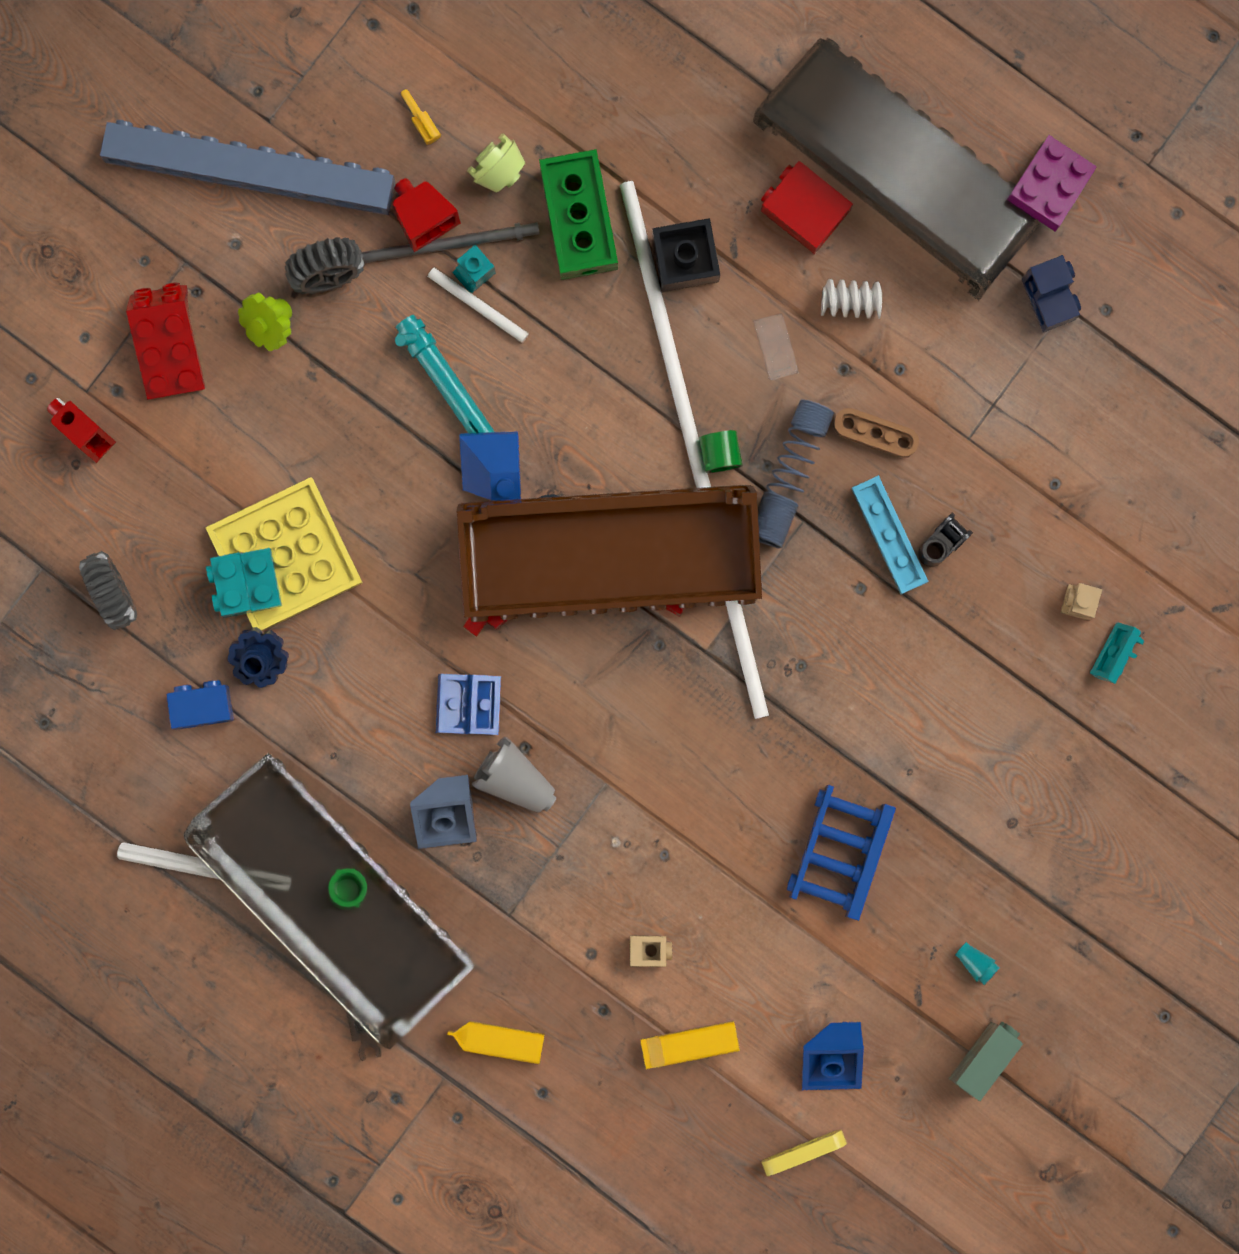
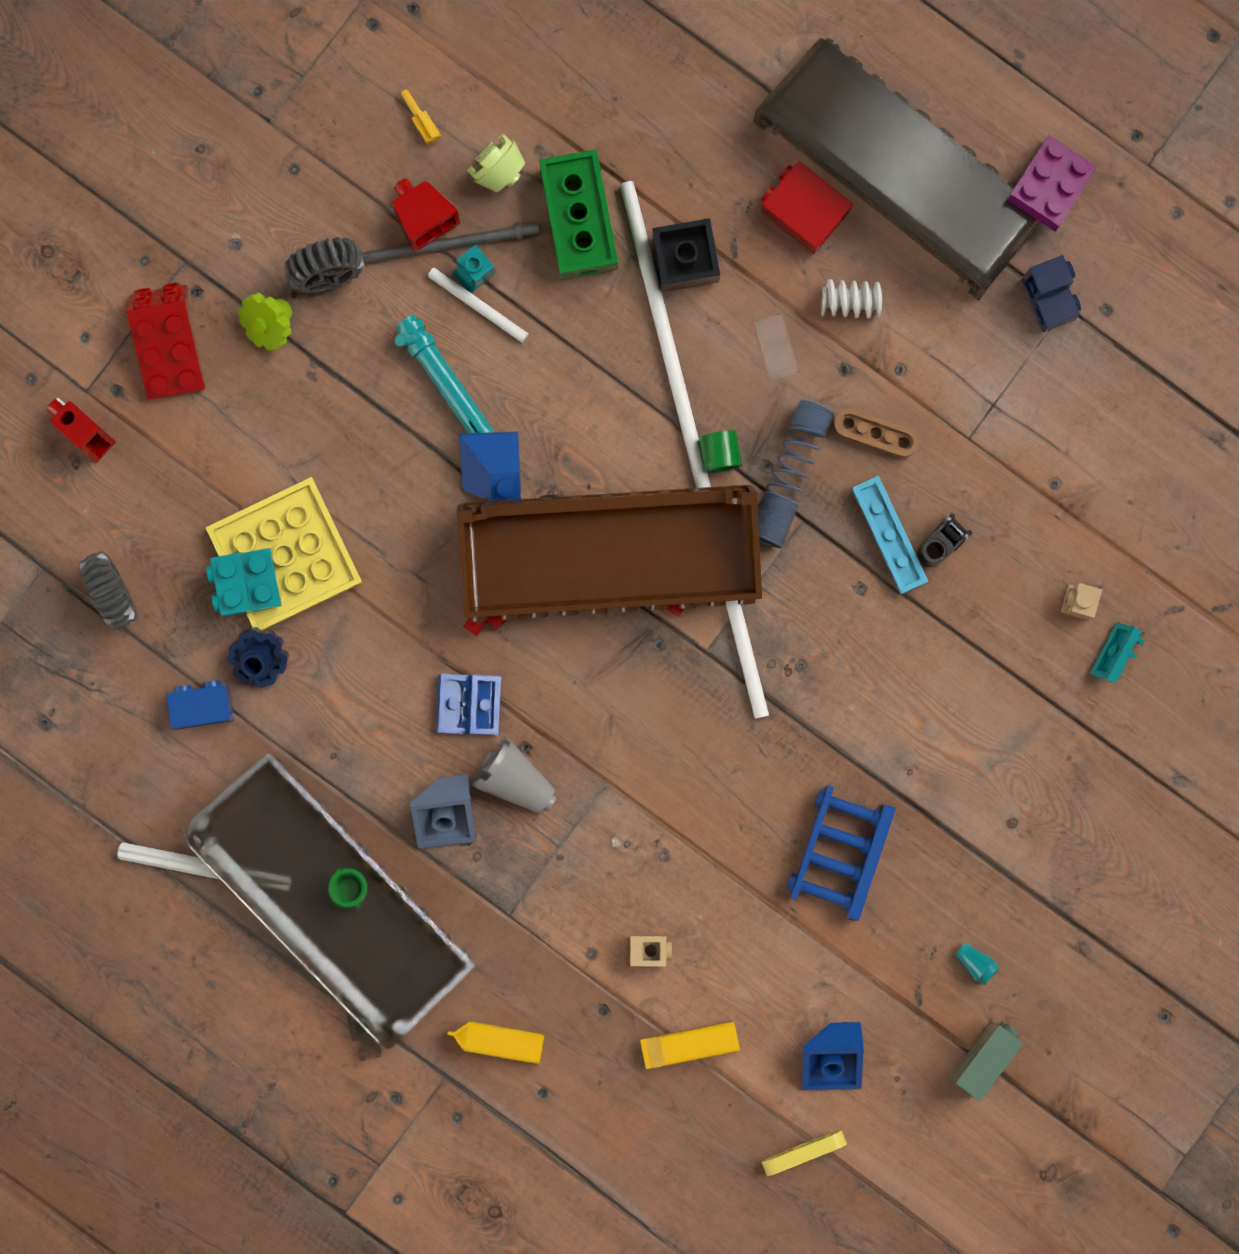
sand blue brick [100,120,395,215] -> none

